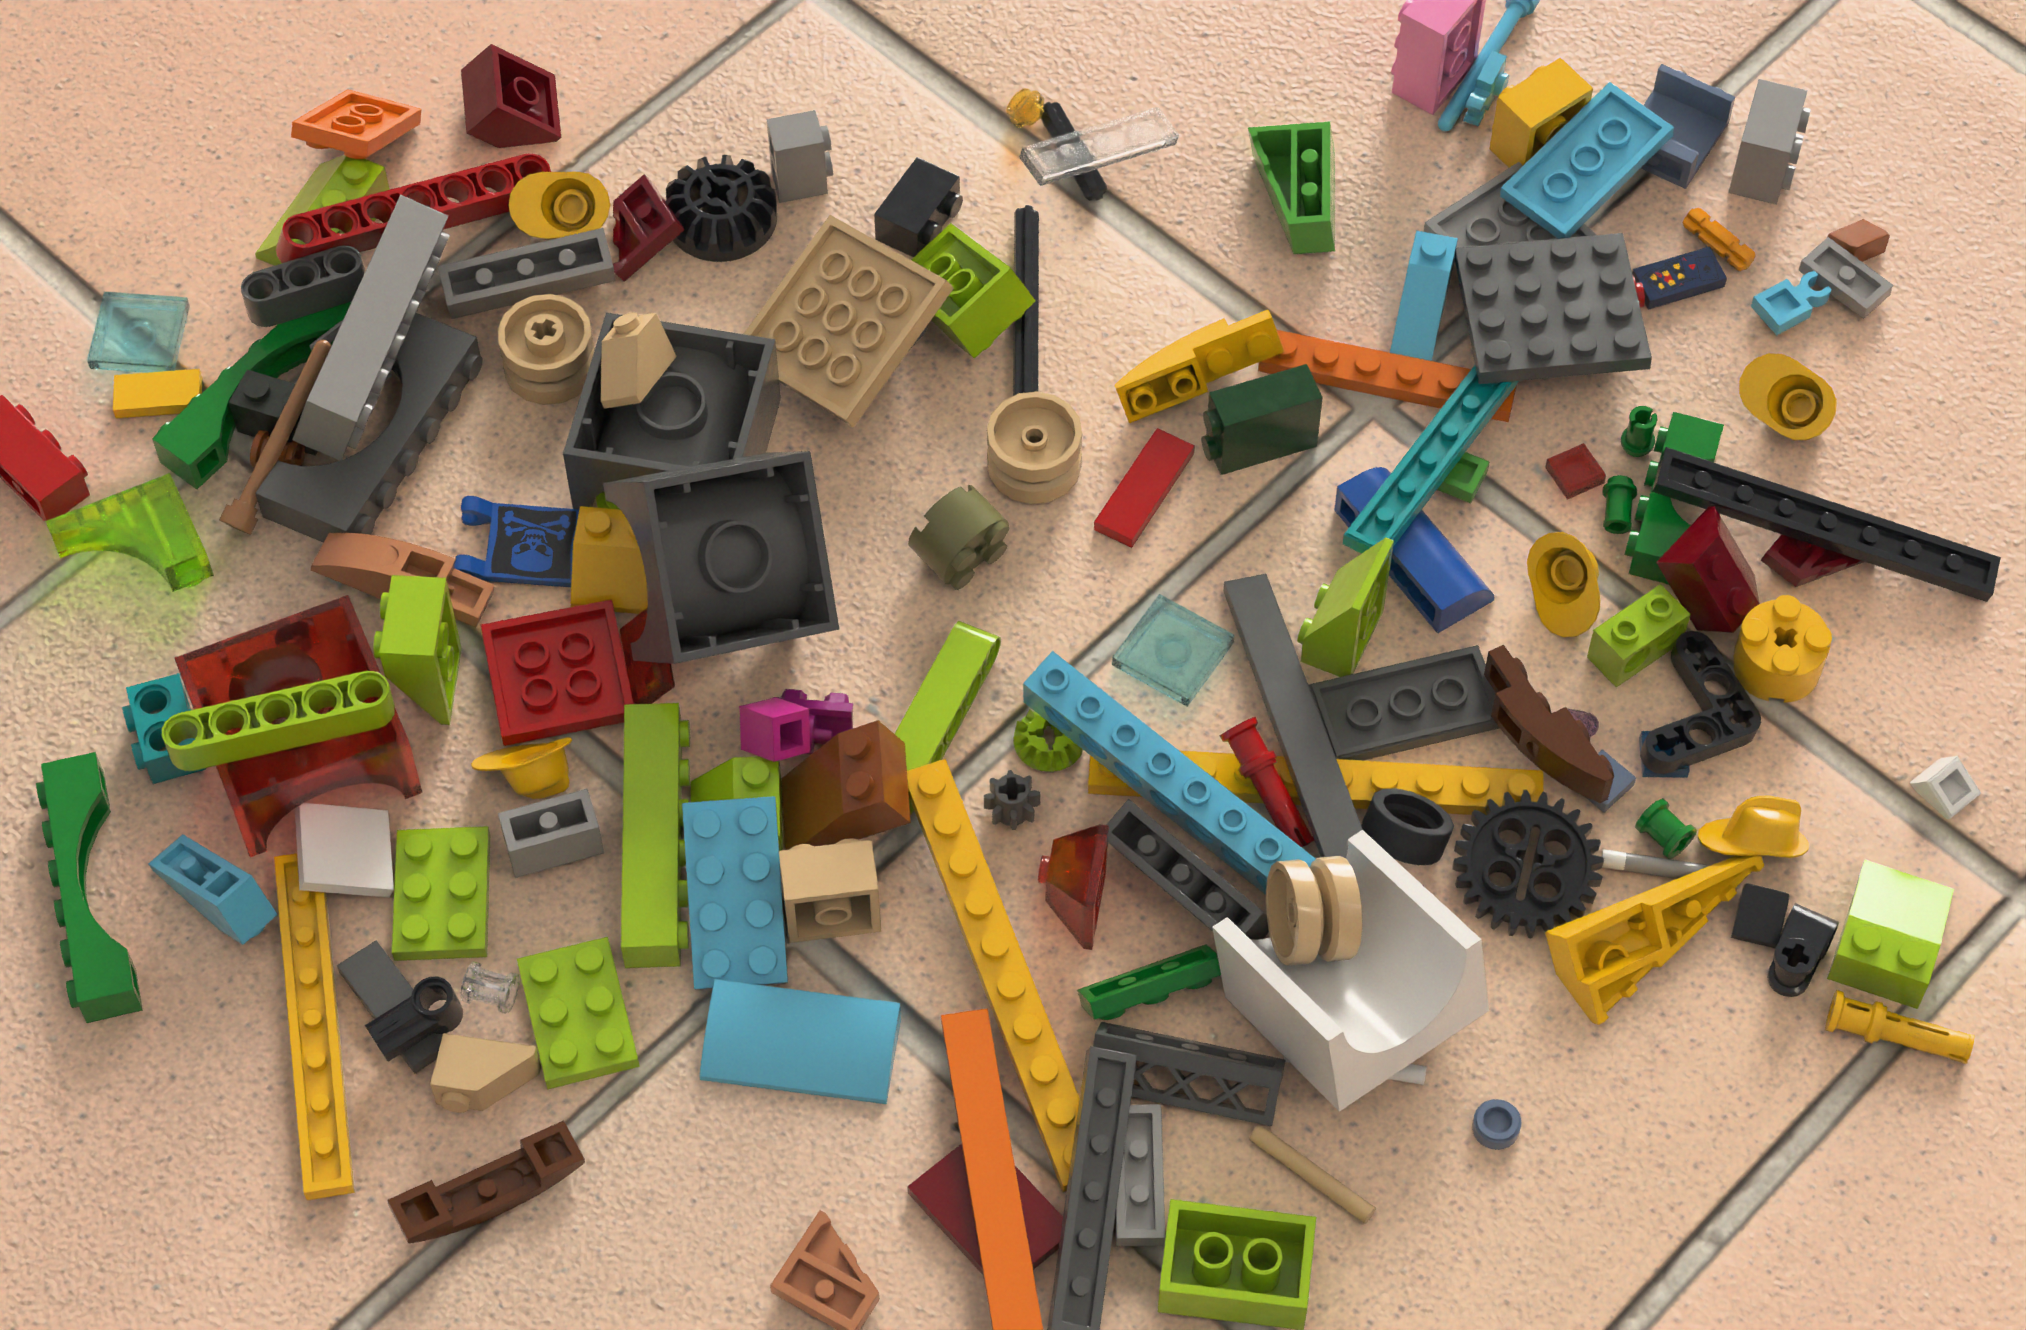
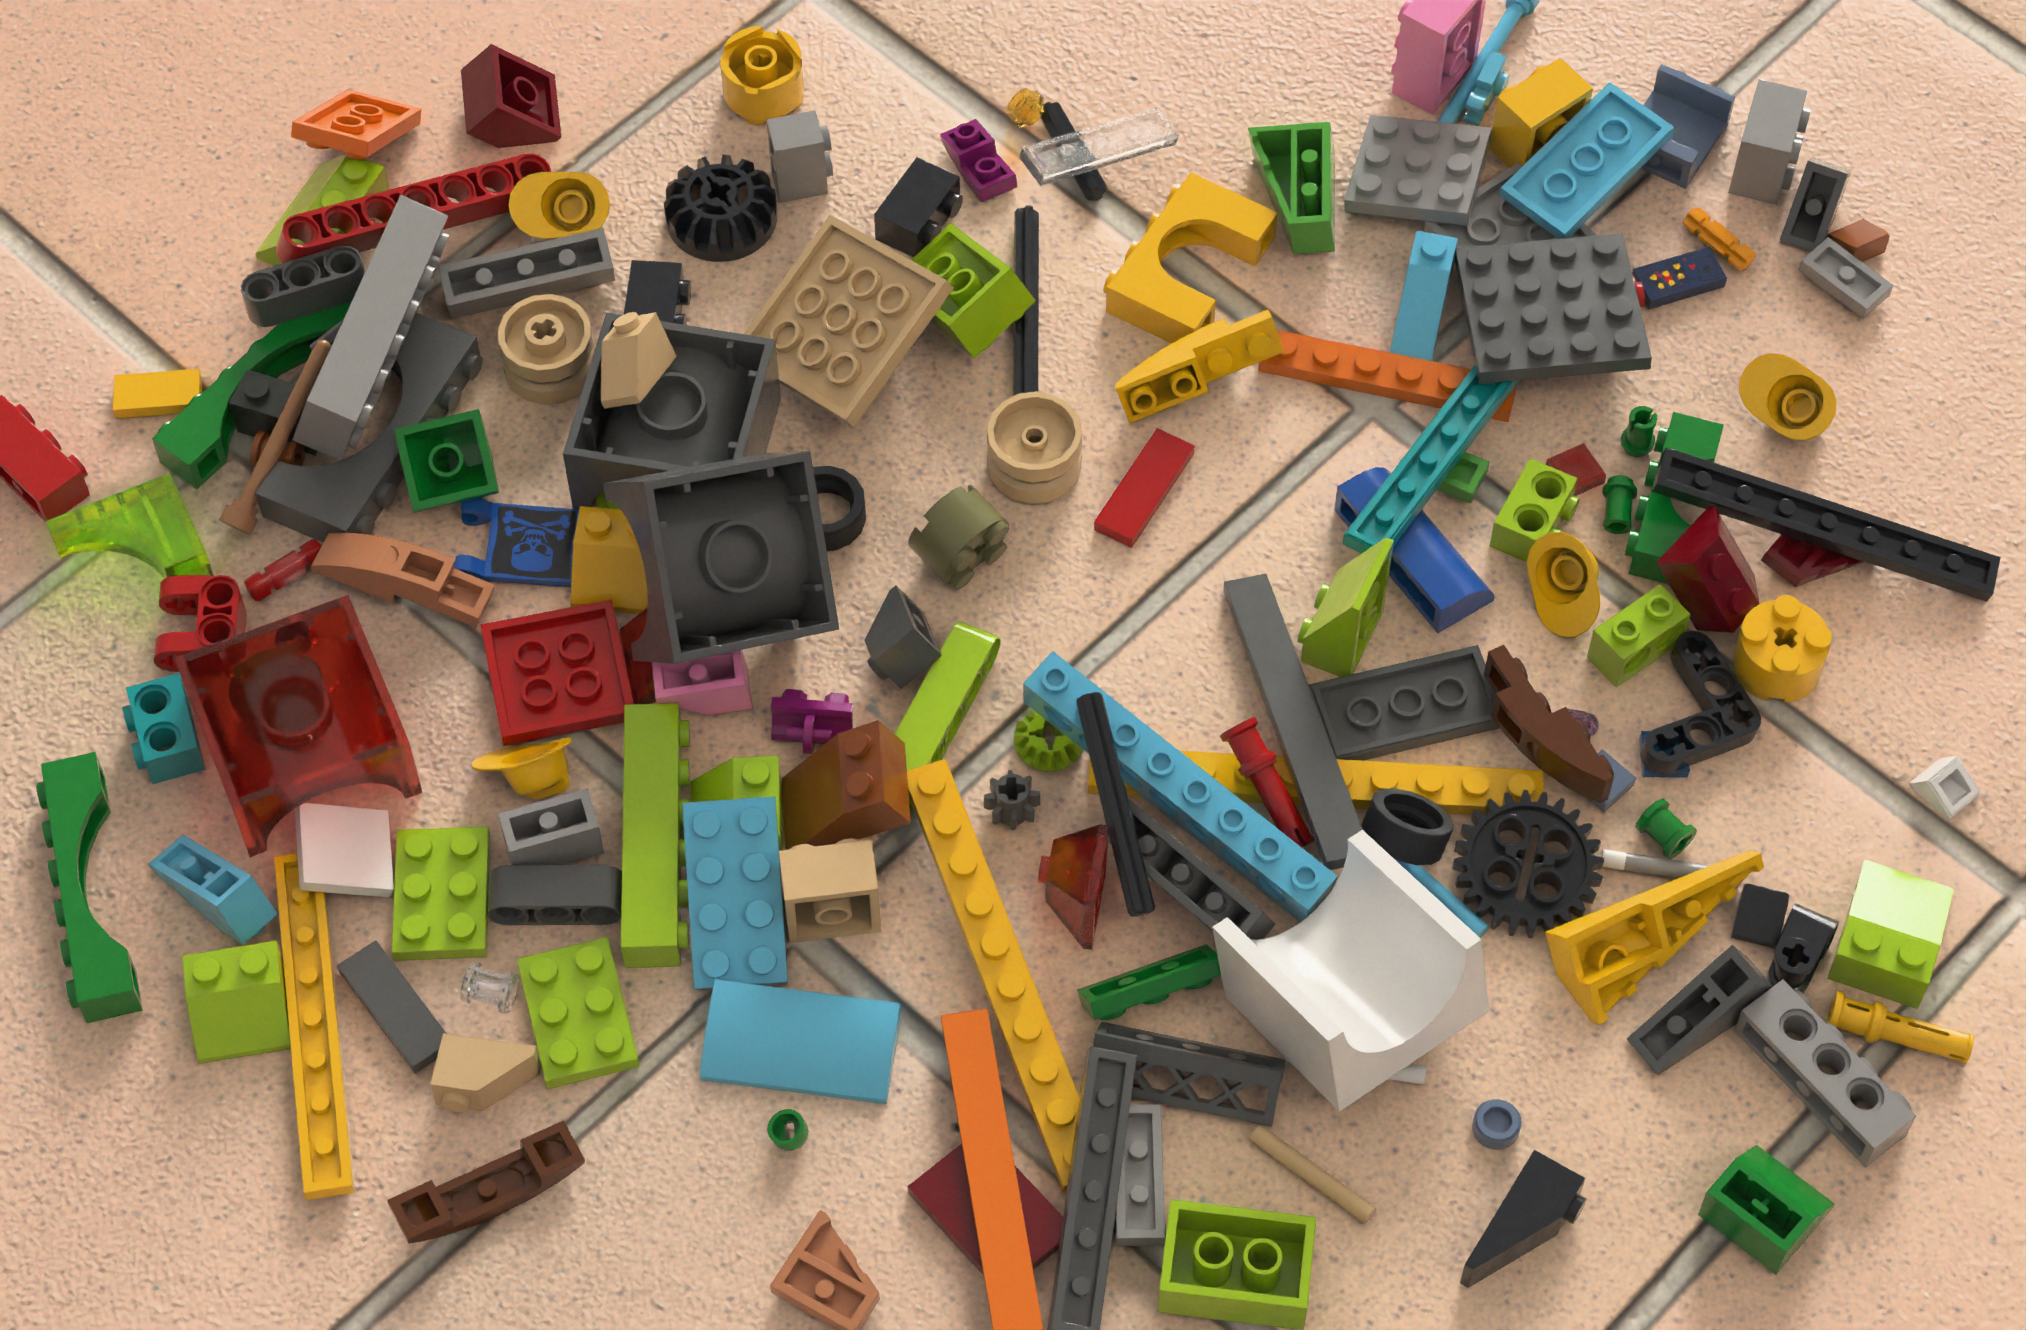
clear light blue tile [87,292,190,373] -> none
lime beam [162,671,395,771] -> none
black piece [365,976,463,1062] -> none
lime slope [373,575,462,725] -> none
dark red wing [613,174,685,282] -> none
dark pink brick [739,697,810,762] -> none
clear light blue tile [1112,594,1235,707] -> none
dark green brick [1201,364,1323,475] -> none
tan wheel [1266,856,1362,966] -> none
yellow piece [1698,796,1809,858] -> none
medium azure plate [1751,271,1832,336] -> none
none -> red piece [154,575,247,672]
none -> lime slope [182,941,291,1064]
none -> red axle [244,539,321,601]
none -> green slope [394,409,499,513]
none -> dark grey beam [487,865,622,925]
none -> black hinge [624,260,691,325]
none -> bright pink slope [652,650,753,715]
none -> yellow brick [720,26,804,125]
none -> green hinge [767,1109,809,1151]
none -> black tyre [813,466,866,551]
none -> dark grey slope [864,585,942,689]
none -> magenta slope [940,119,1018,203]
none -> black axle [1076,692,1155,917]
none -> yellow arch [1103,172,1278,344]
none -> light grey plate [1344,115,1492,226]
none -> medium azure bar [1395,859,1489,938]
none -> black slope [1460,1150,1587,1288]
none -> lime brick [1489,458,1580,562]
none -> dark grey slope [1627,945,1773,1075]
none -> green slope [1698,1145,1835,1275]
none -> light grey brick [1734,979,1916,1168]
none -> dark grey slope [1780,157,1852,251]

